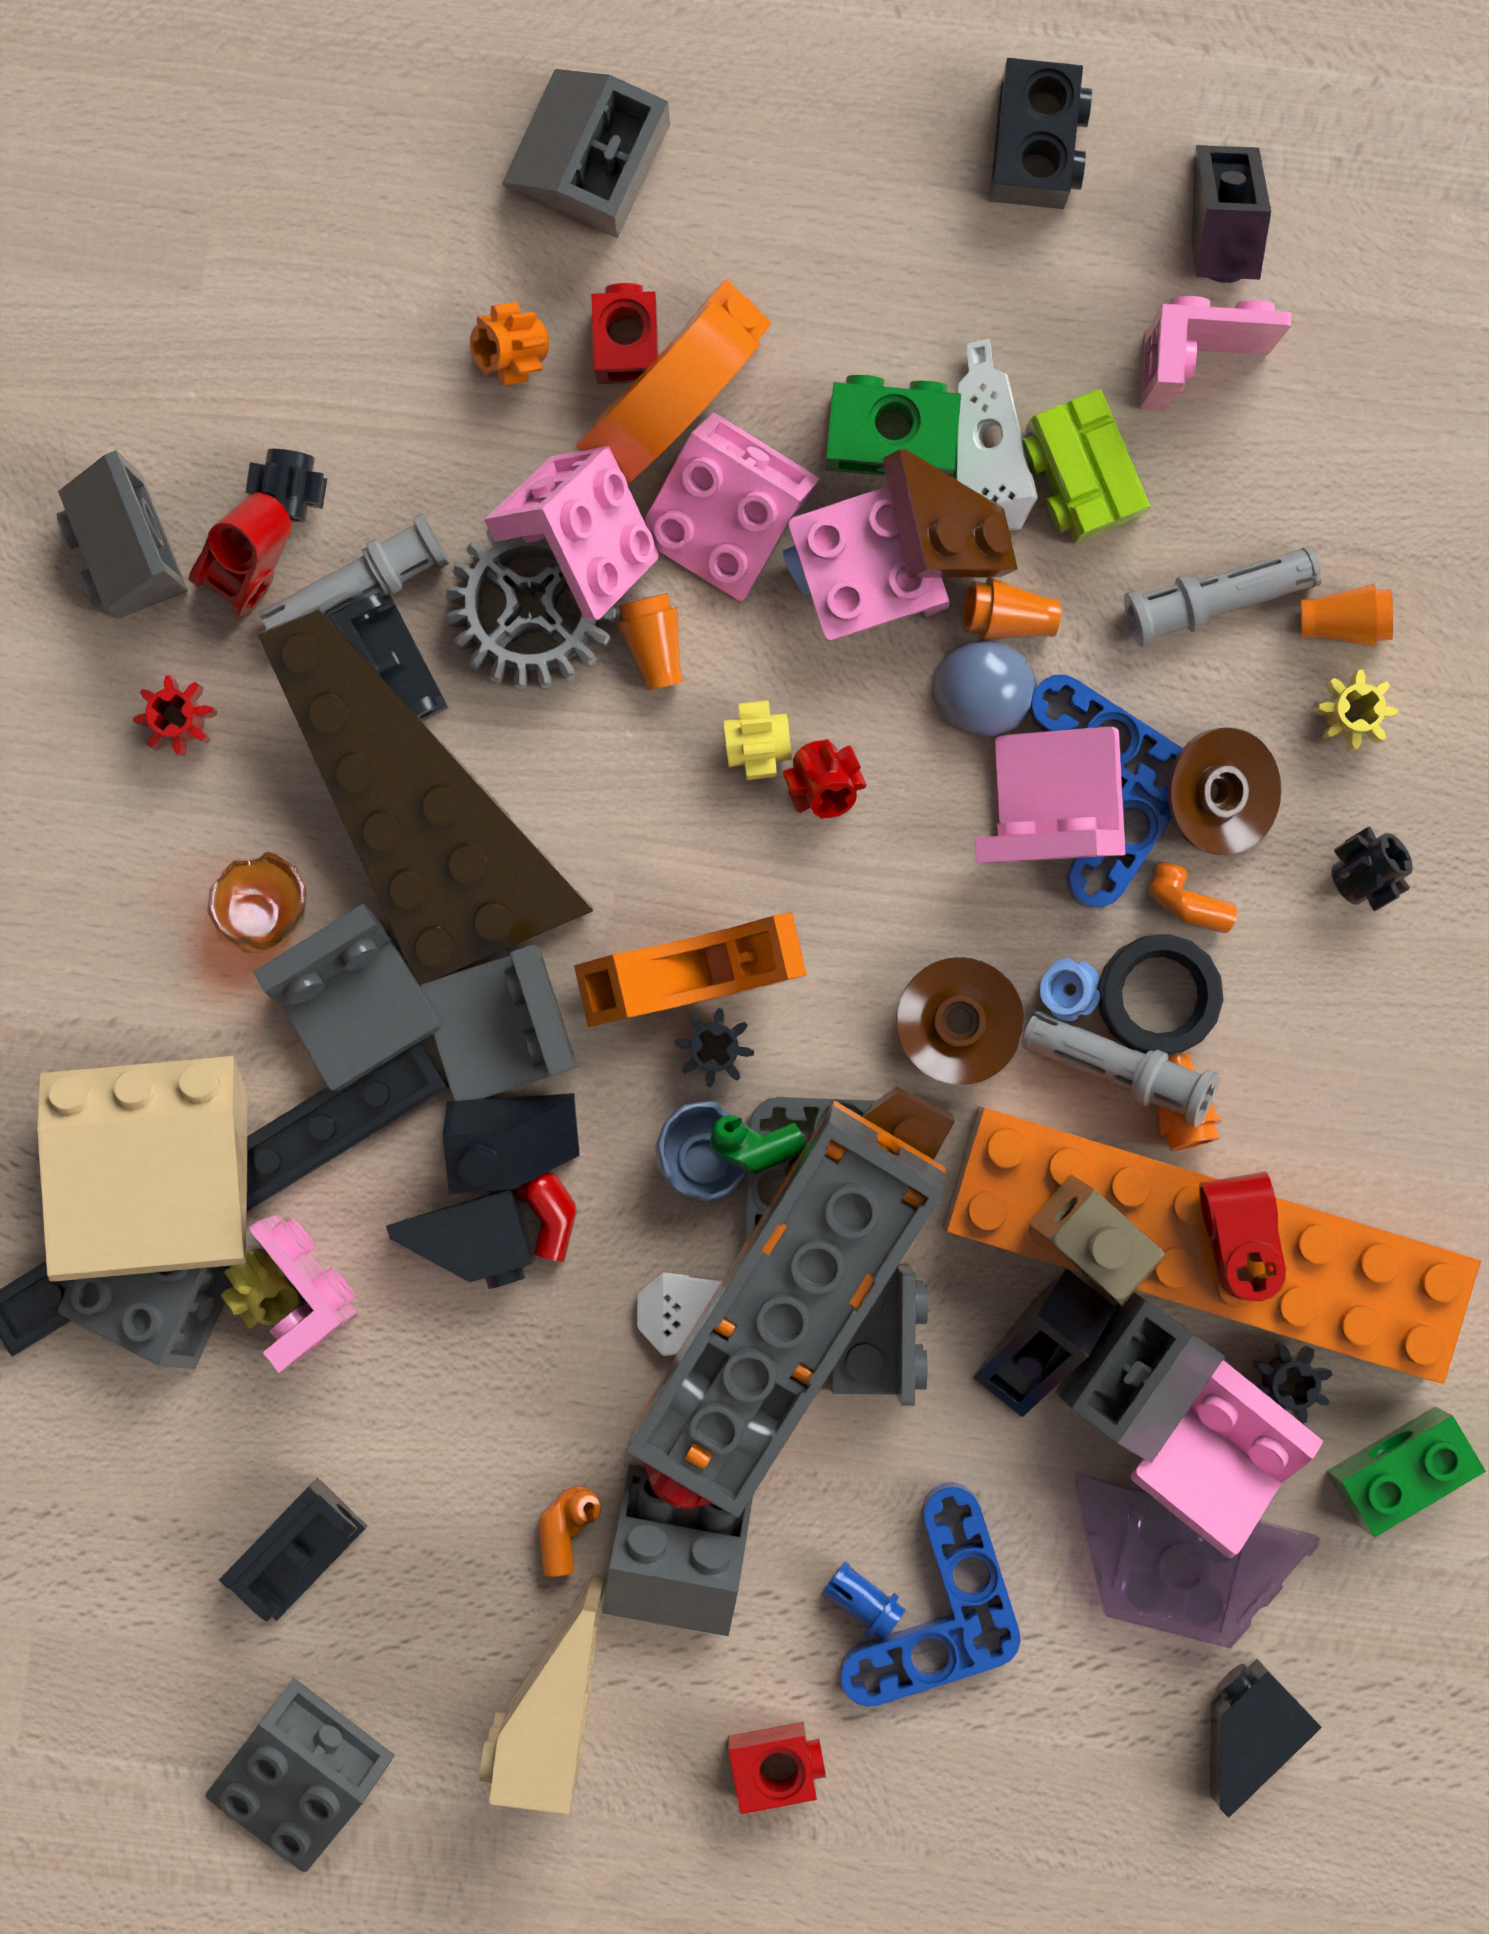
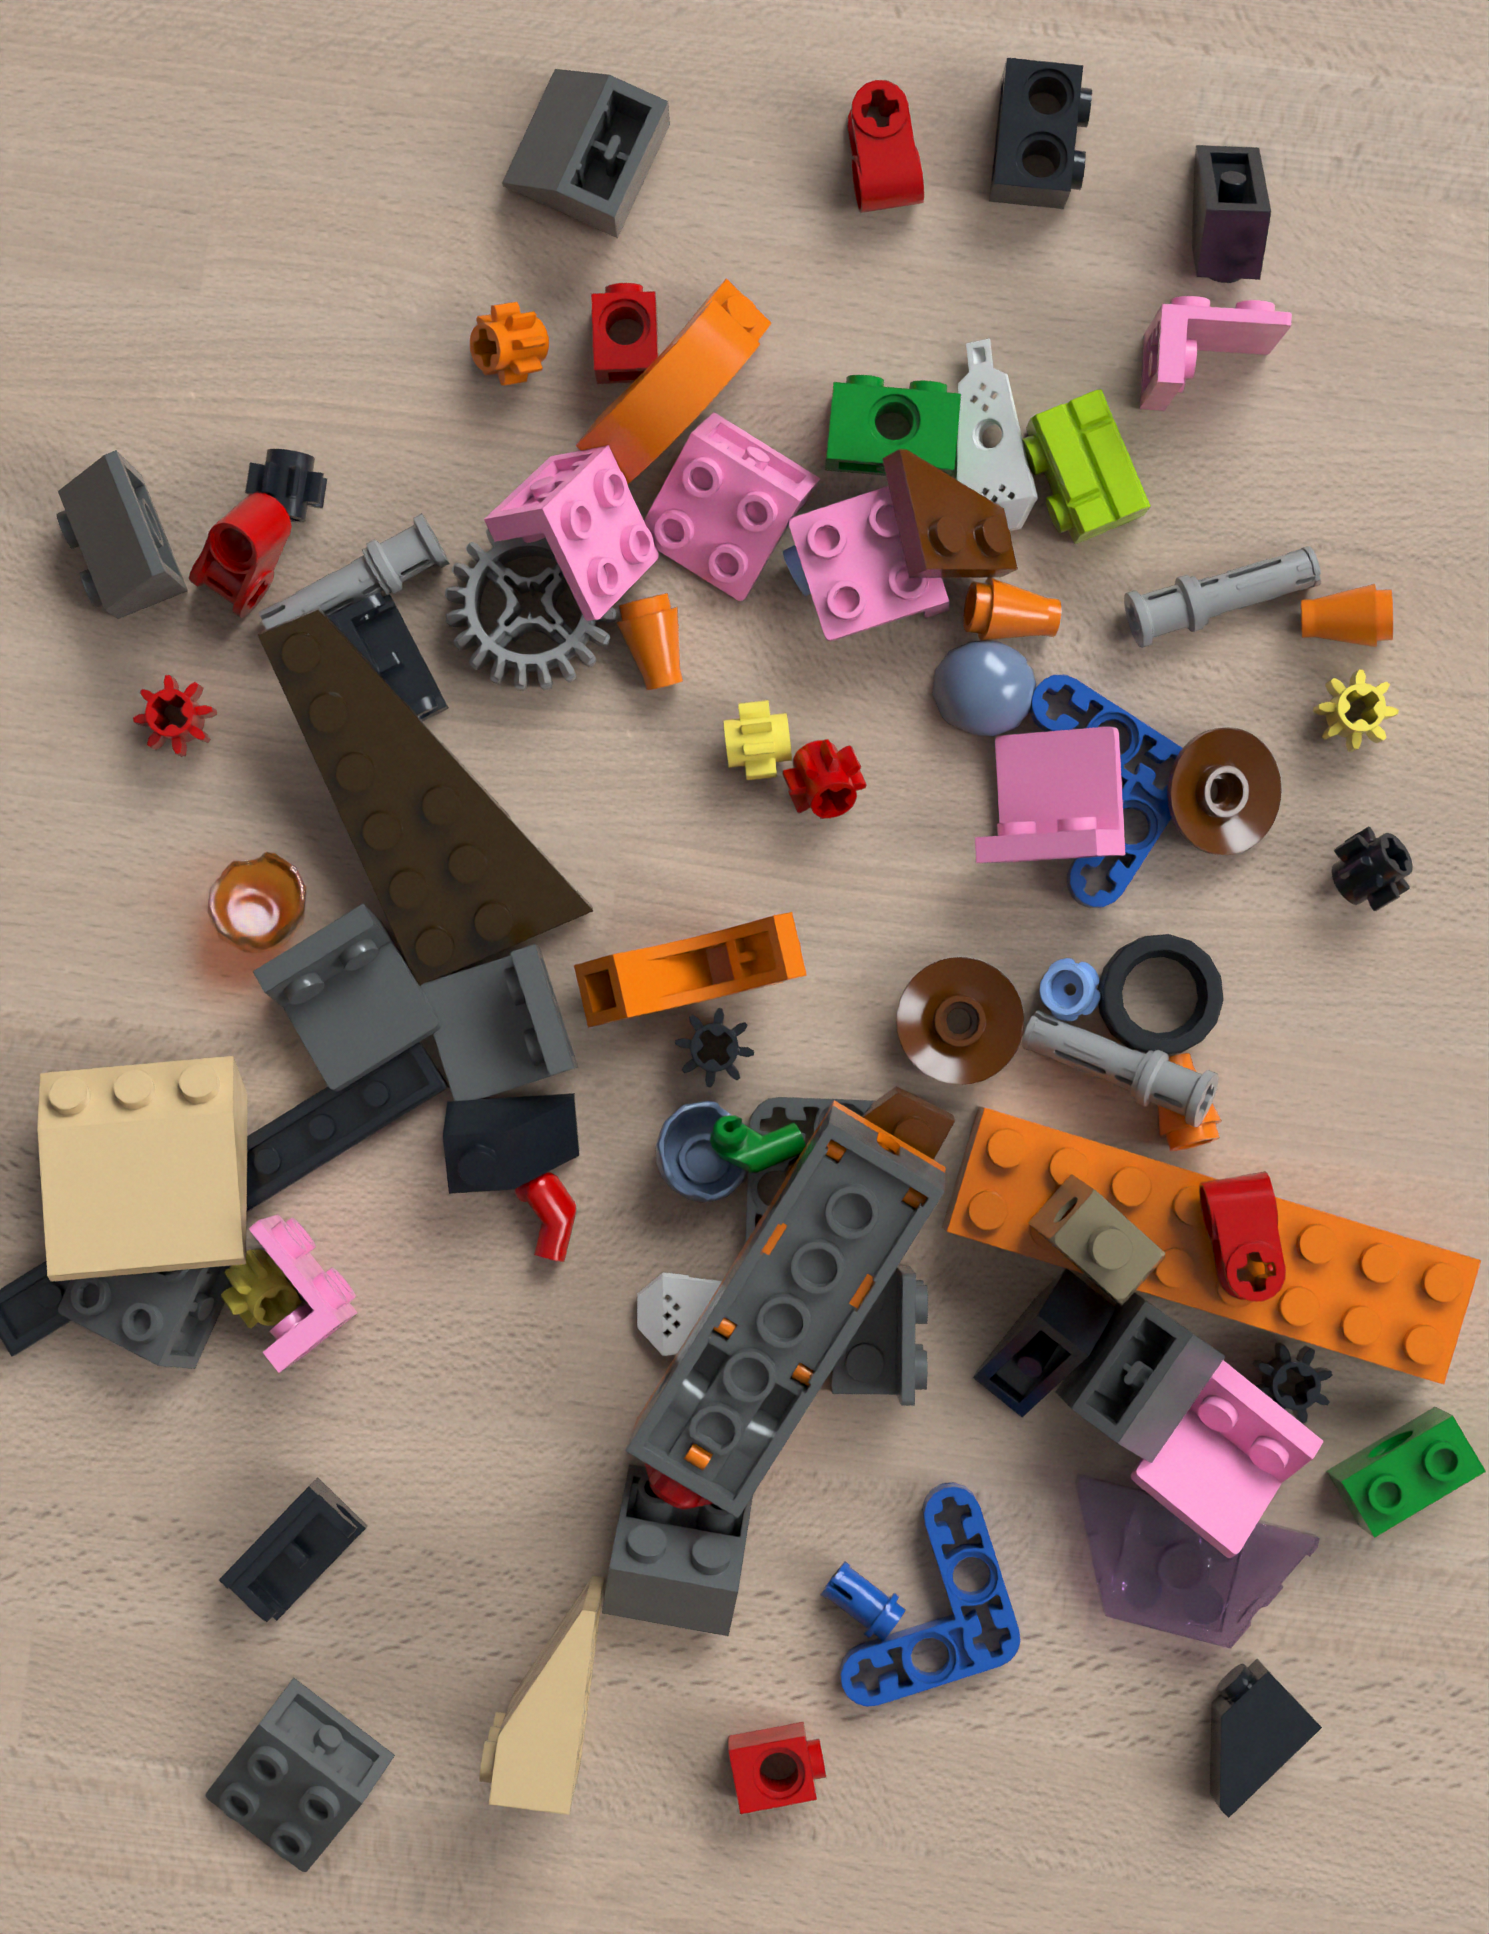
black slope [386,1189,536,1289] -> none
orange arm [538,1486,601,1577] -> none
orange arm [1147,861,1237,934] -> none
none -> red piece [847,80,924,213]

